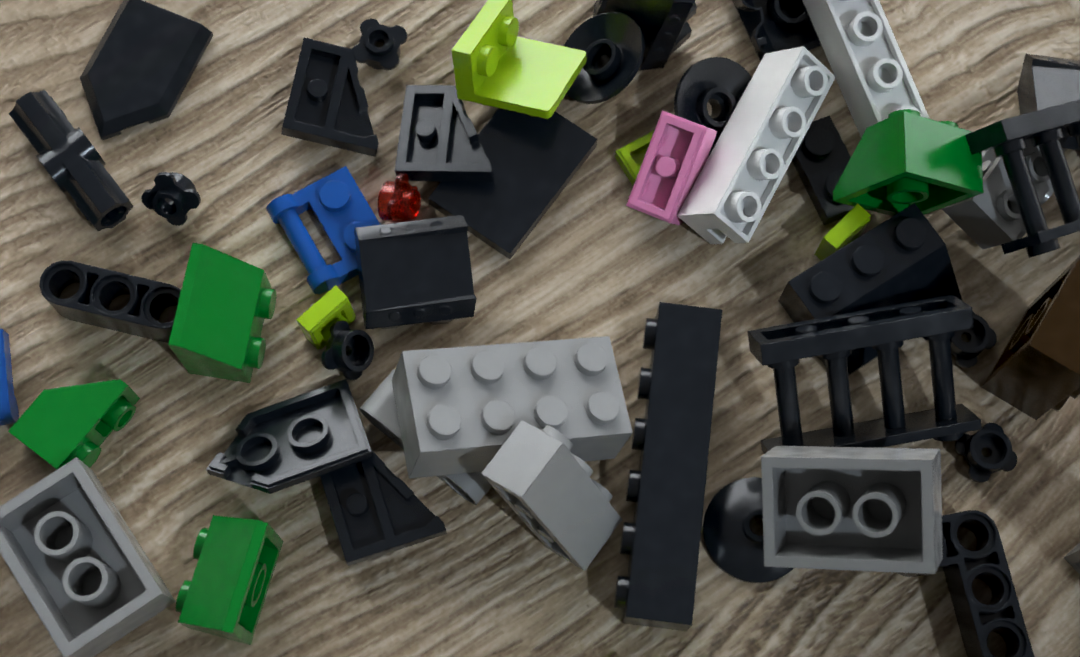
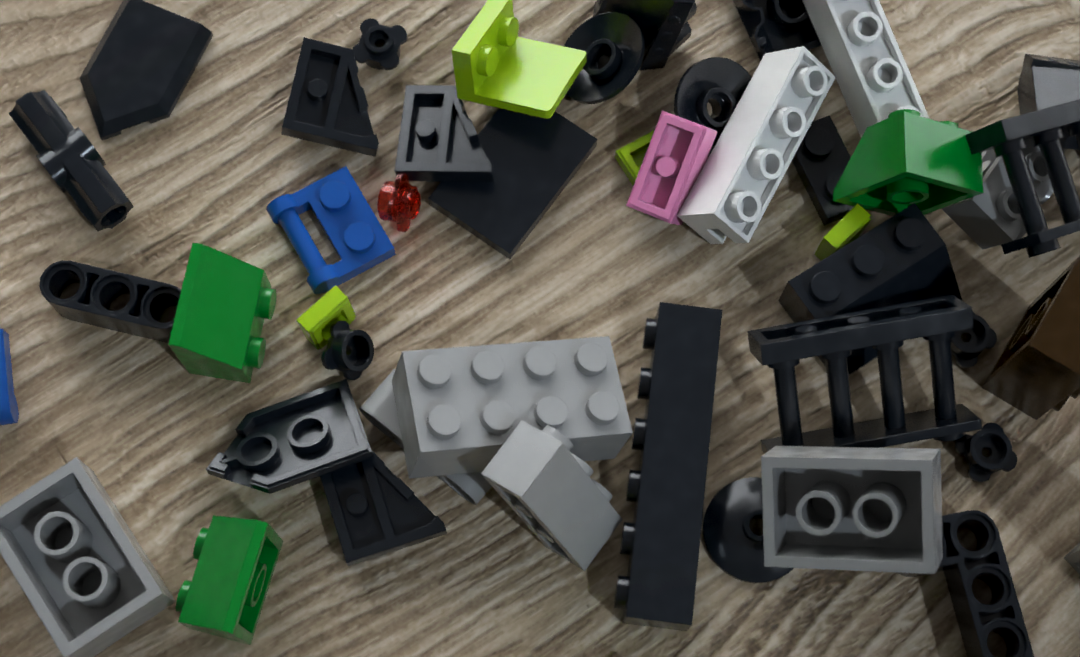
green slope [8,379,140,469] -> none
black plate [141,172,201,226] -> none
black slope [354,215,477,330] -> none

